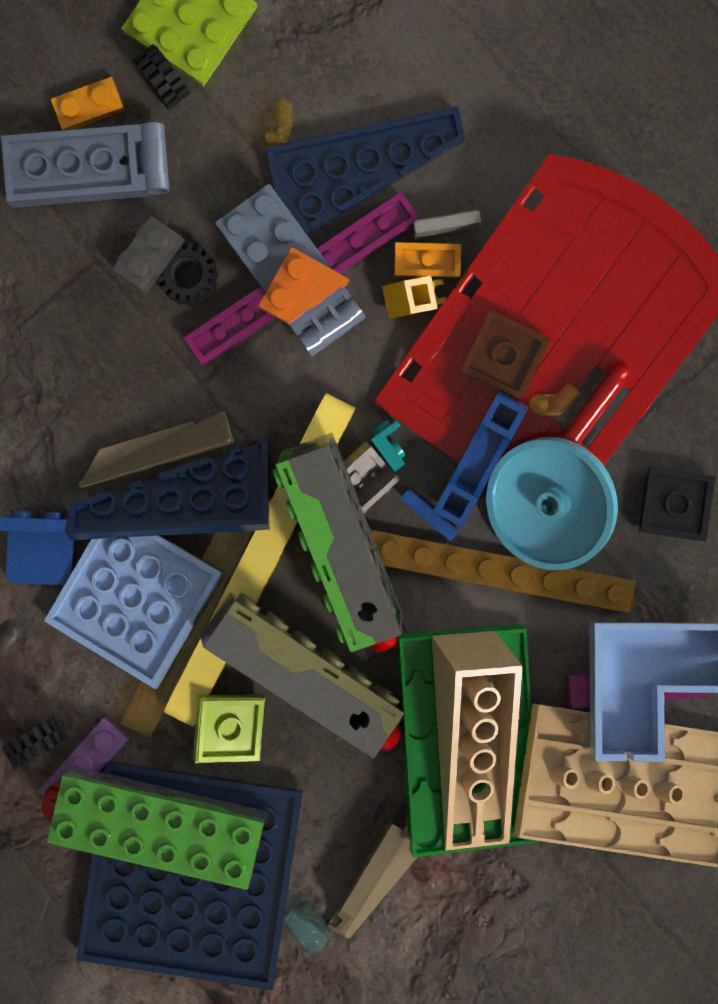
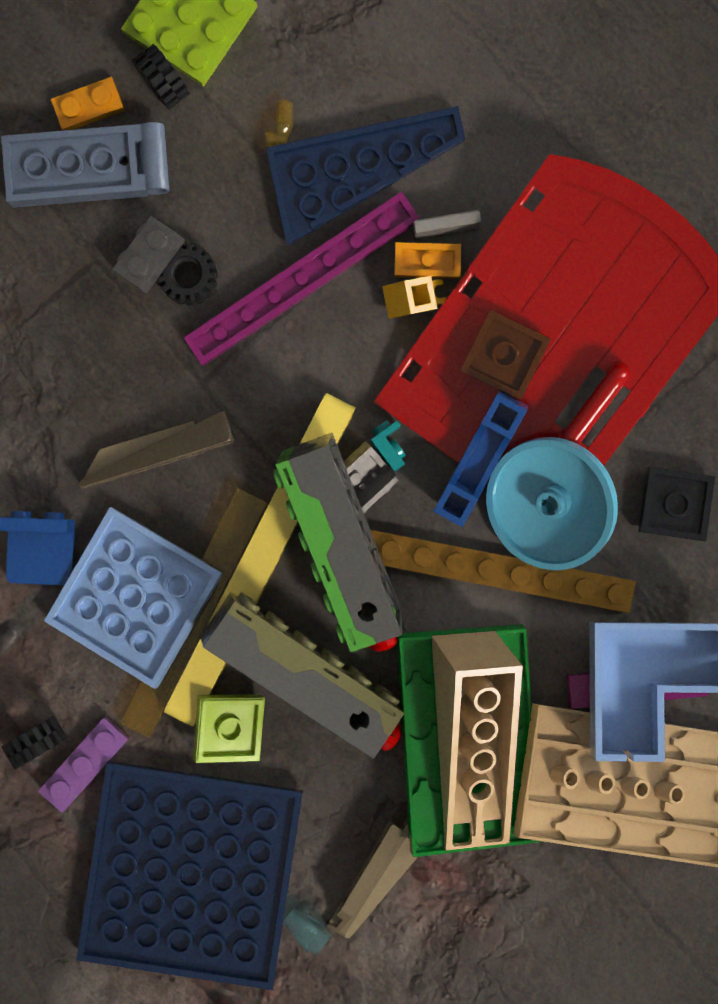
bright green piece [41,766,267,890] -> none
dark blue wing [67,436,270,540] -> none
sand blue hinge [215,184,366,357] -> none
orange wing [258,247,349,325] -> none
blue tile [400,487,459,541] -> none
clear yellow arm [529,382,581,416] -> none

